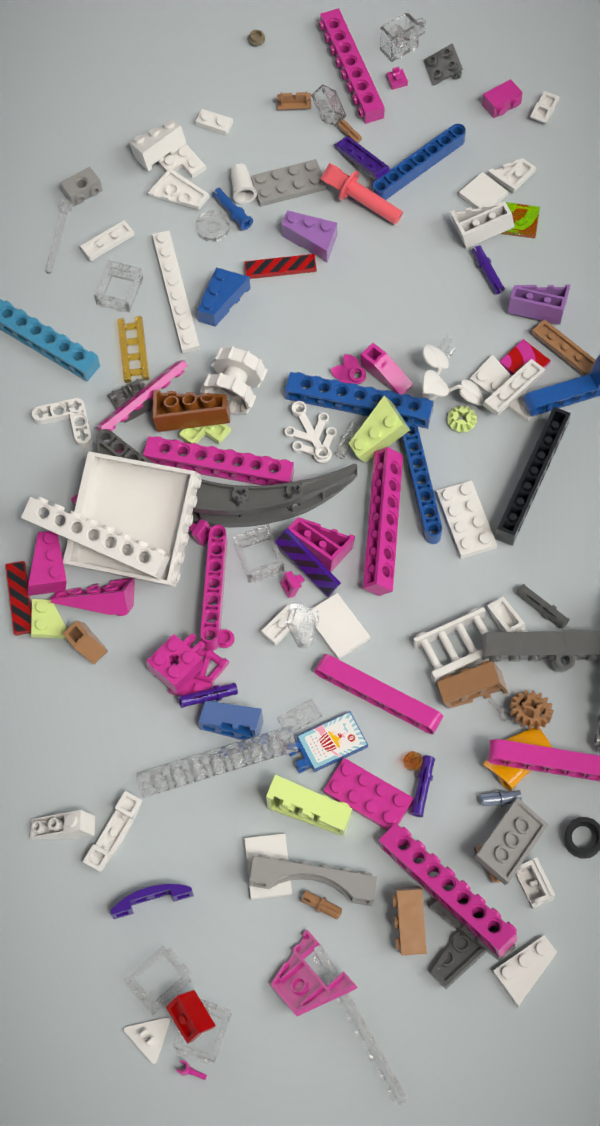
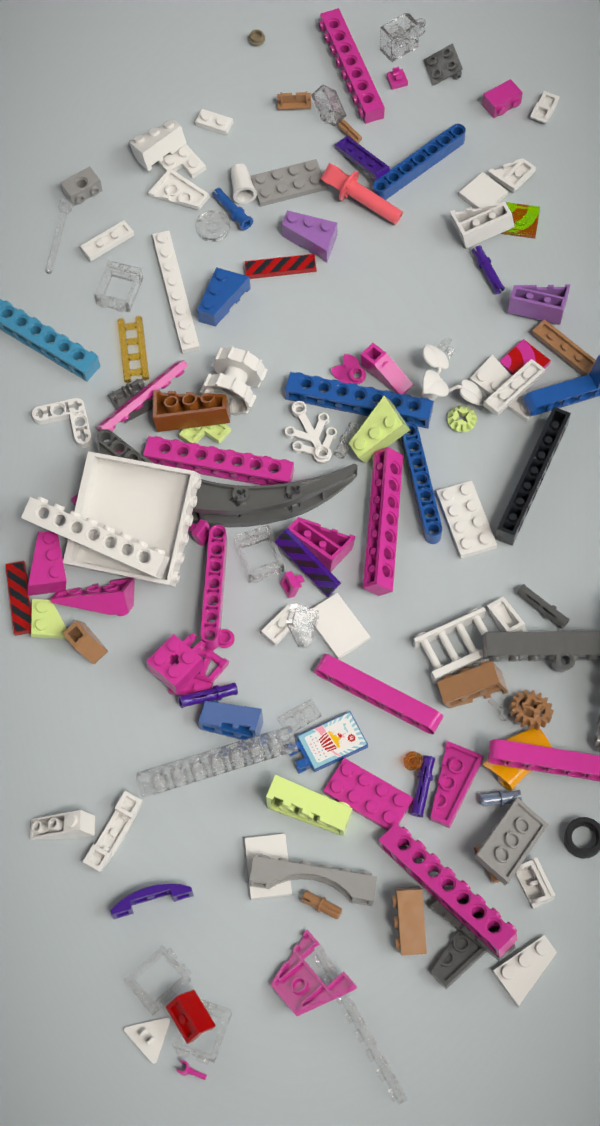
none -> dark pink wing [430,741,484,828]

